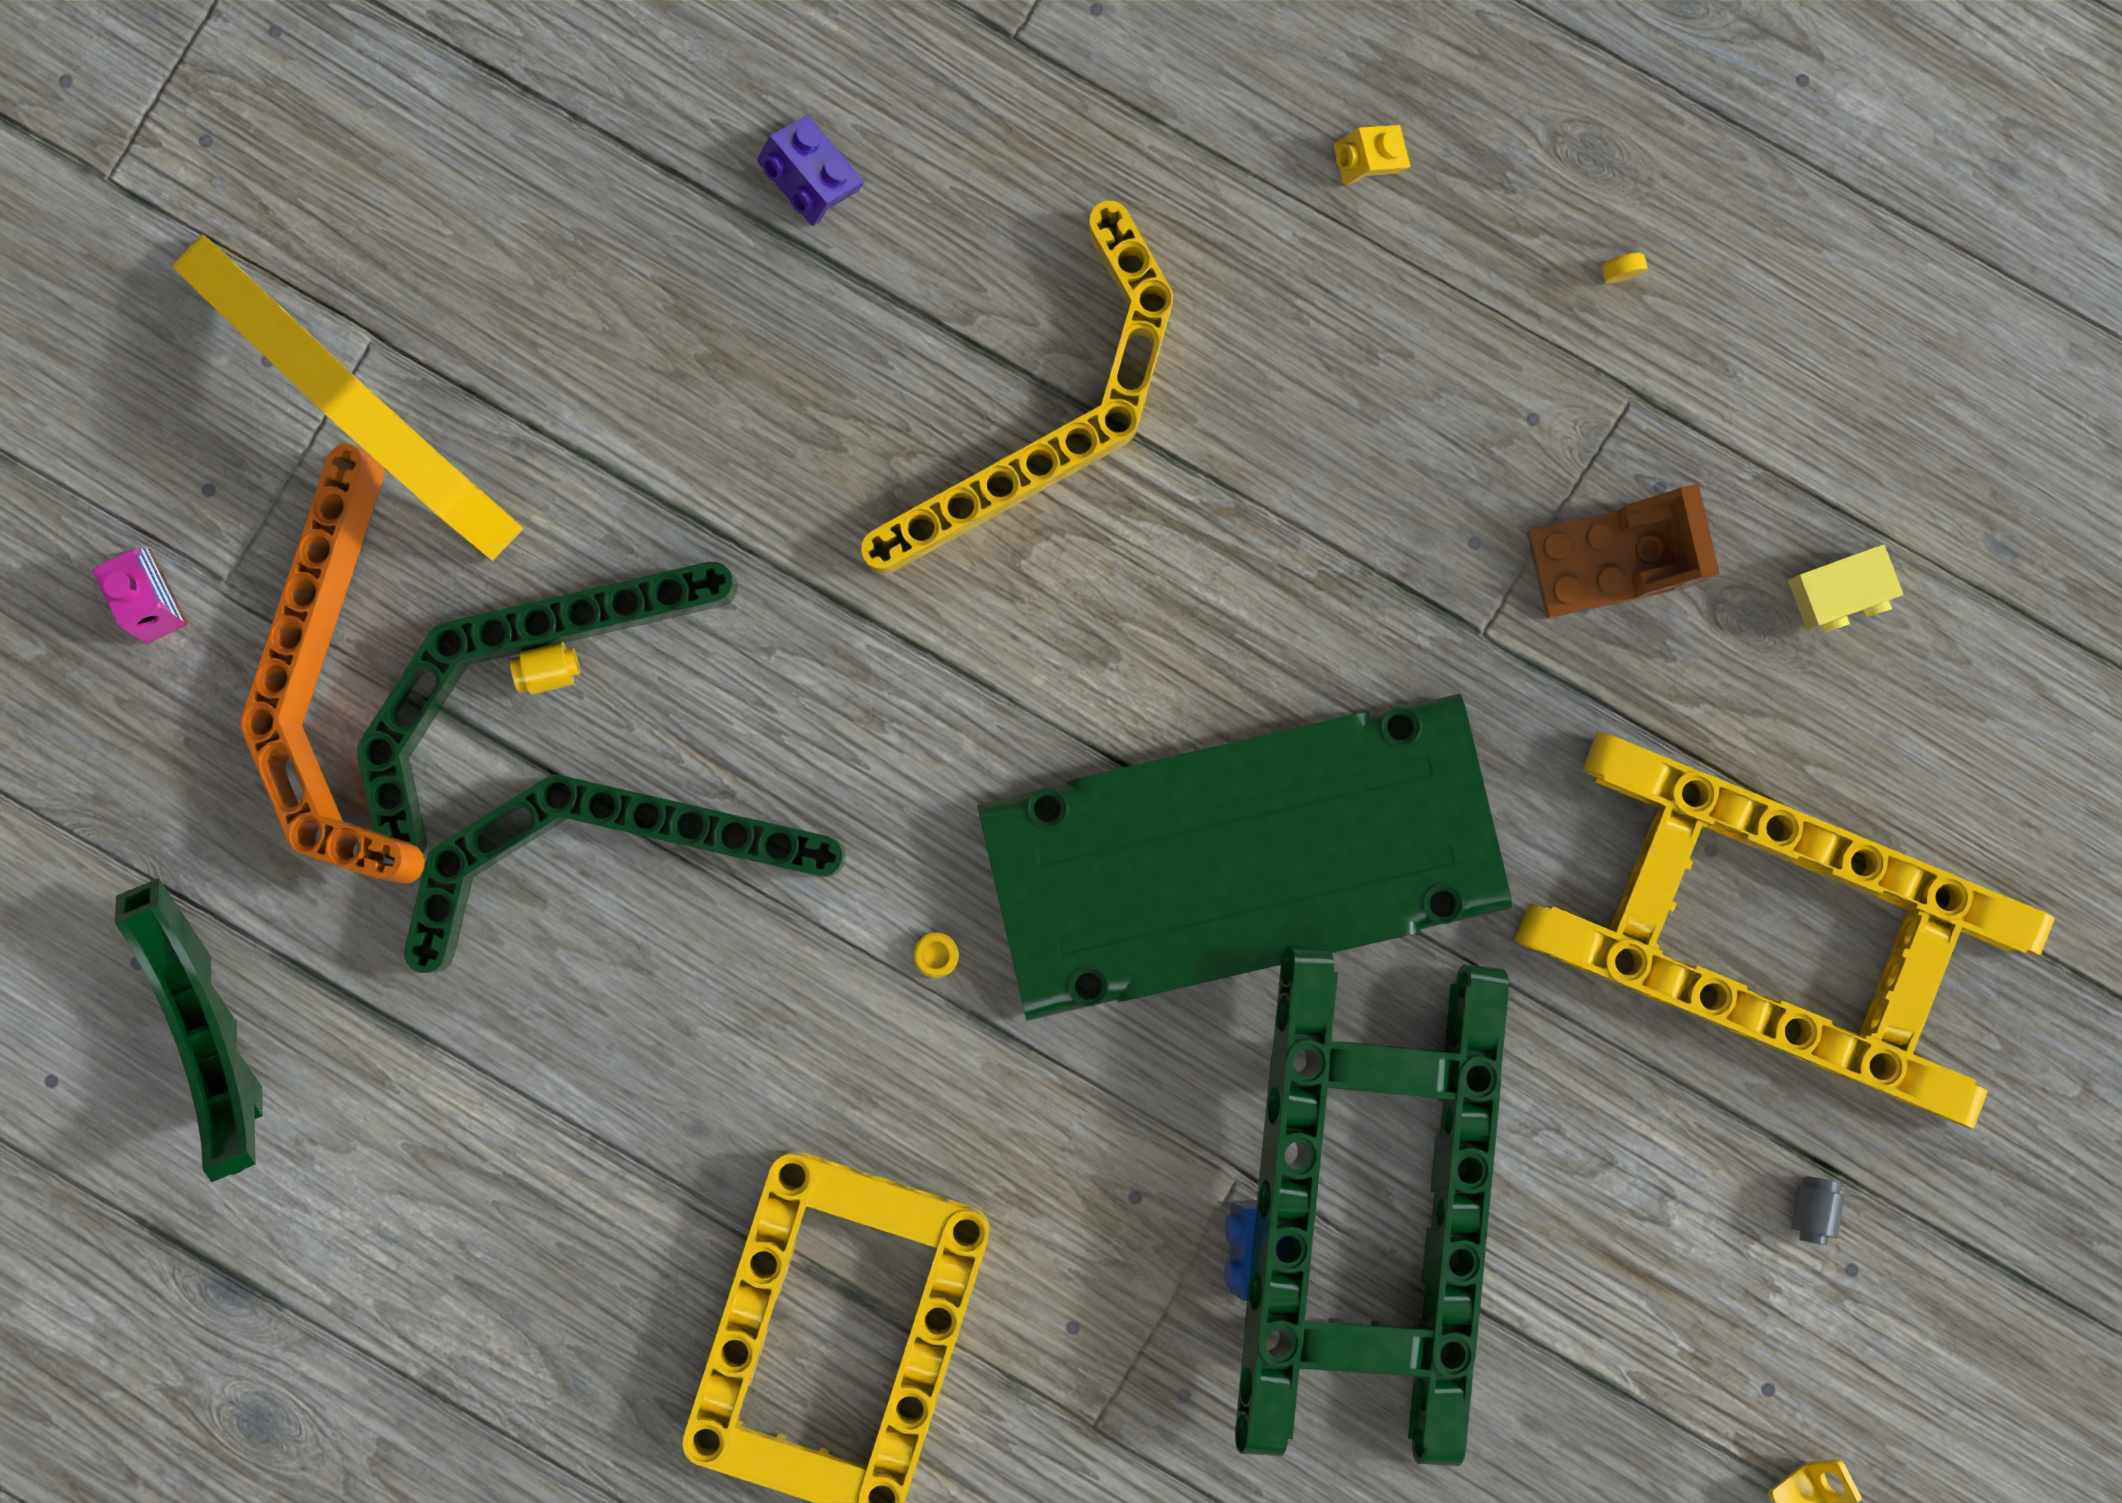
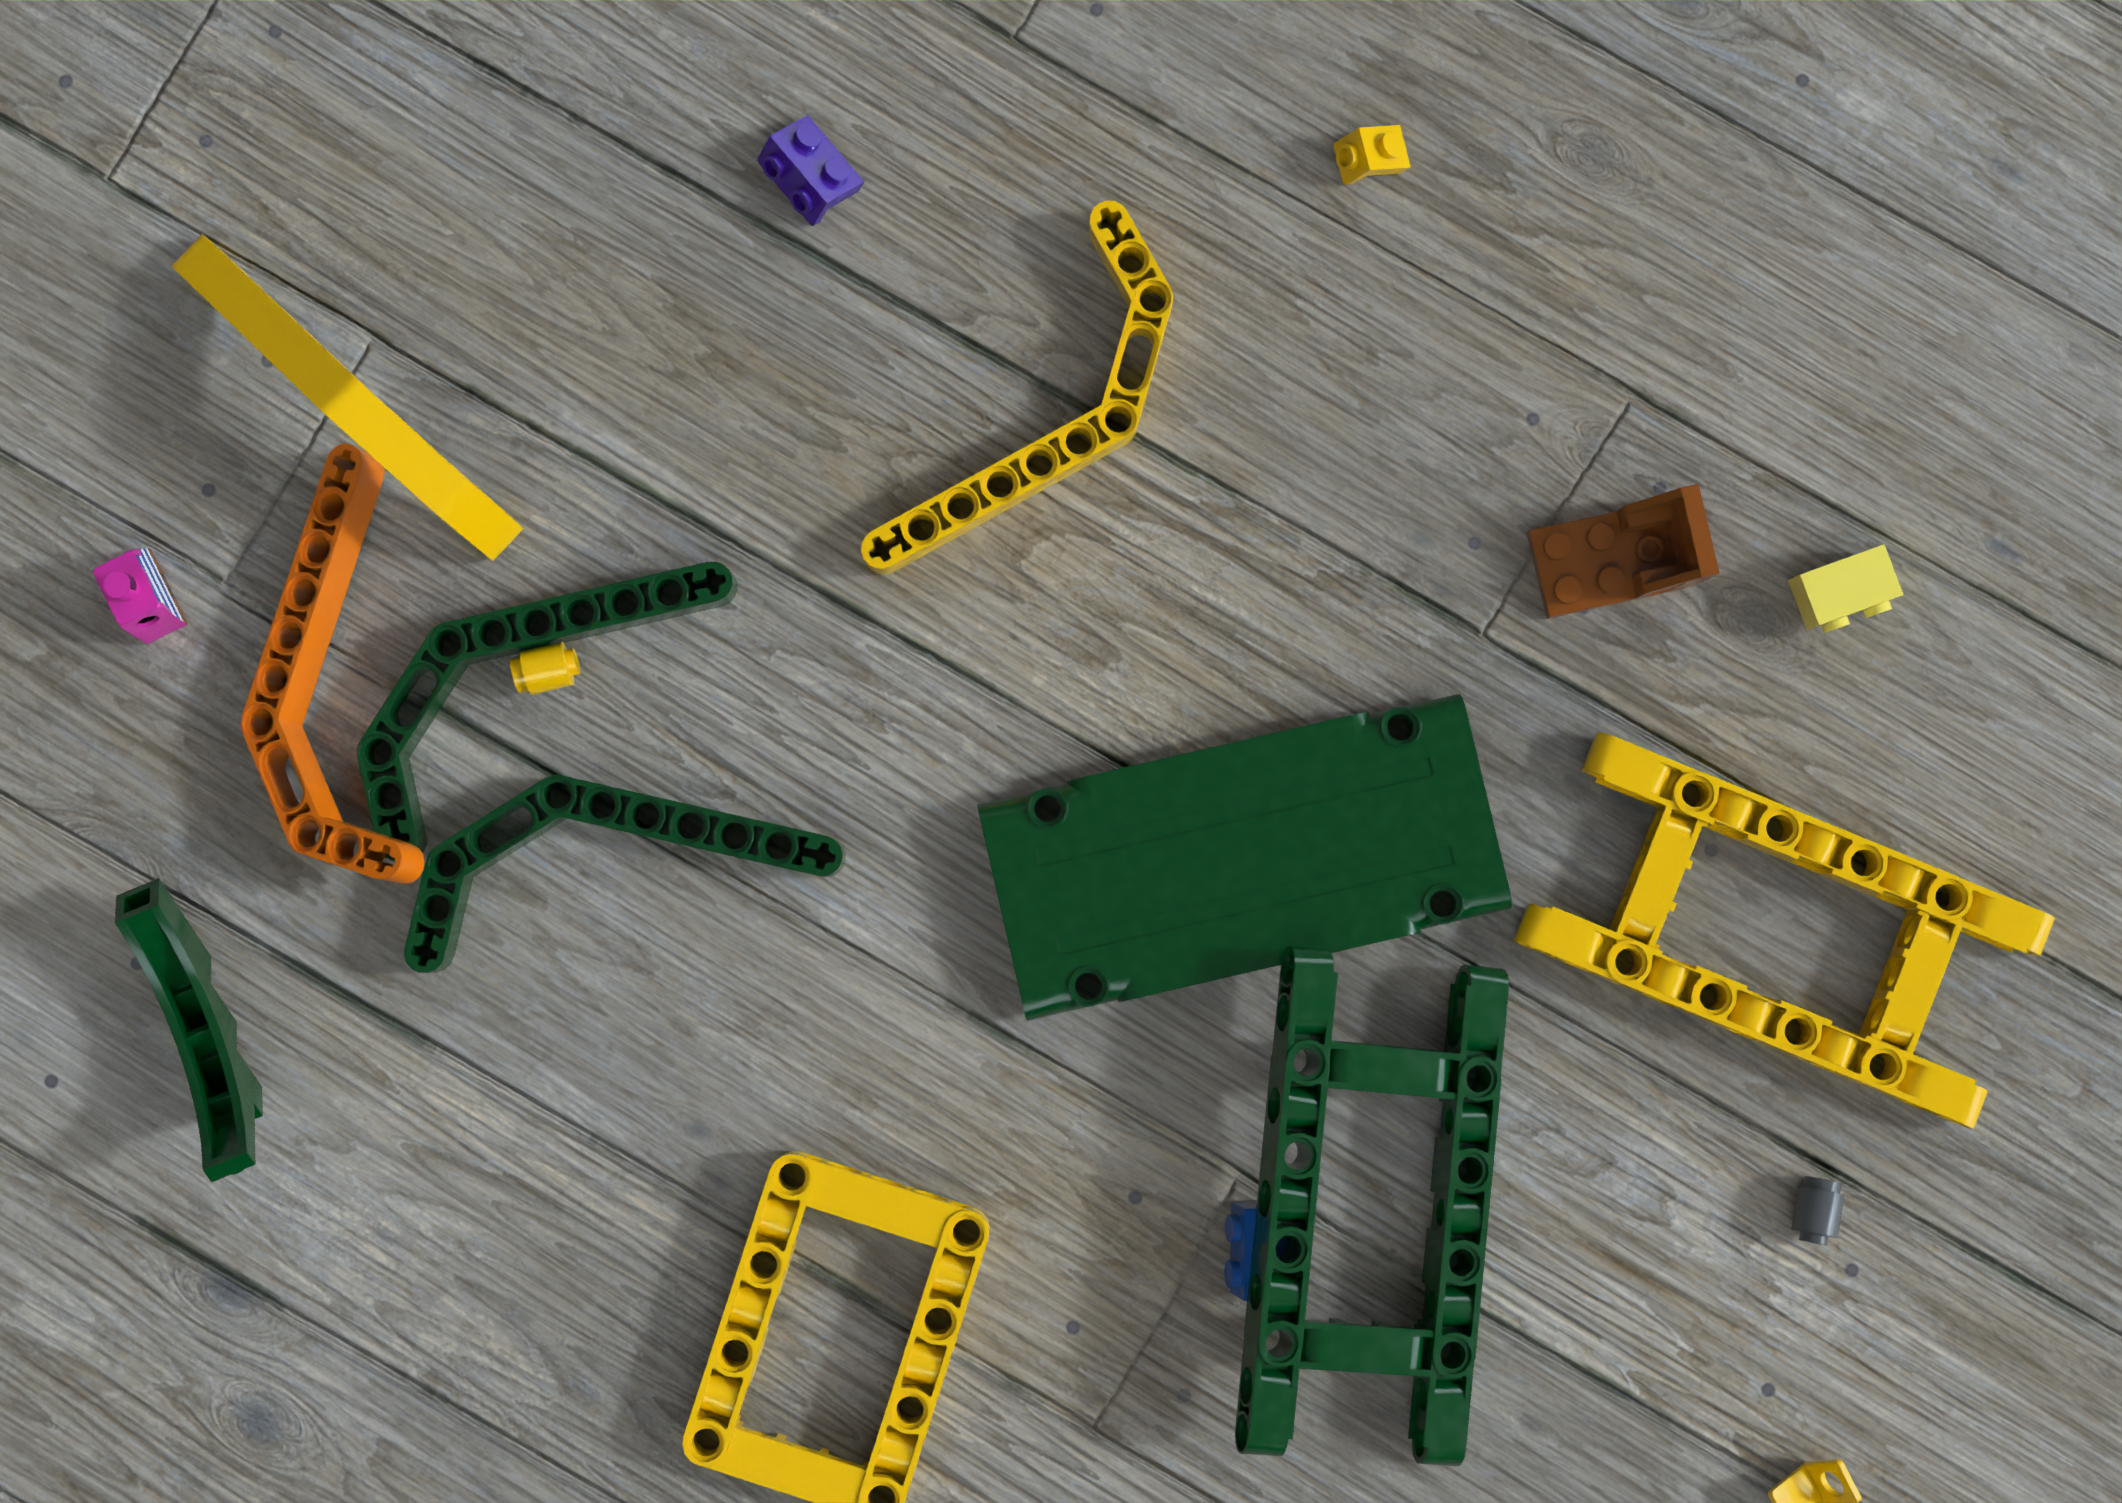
yellow tile [914,933,959,978] -> none
yellow tile [1601,252,1649,284] -> none

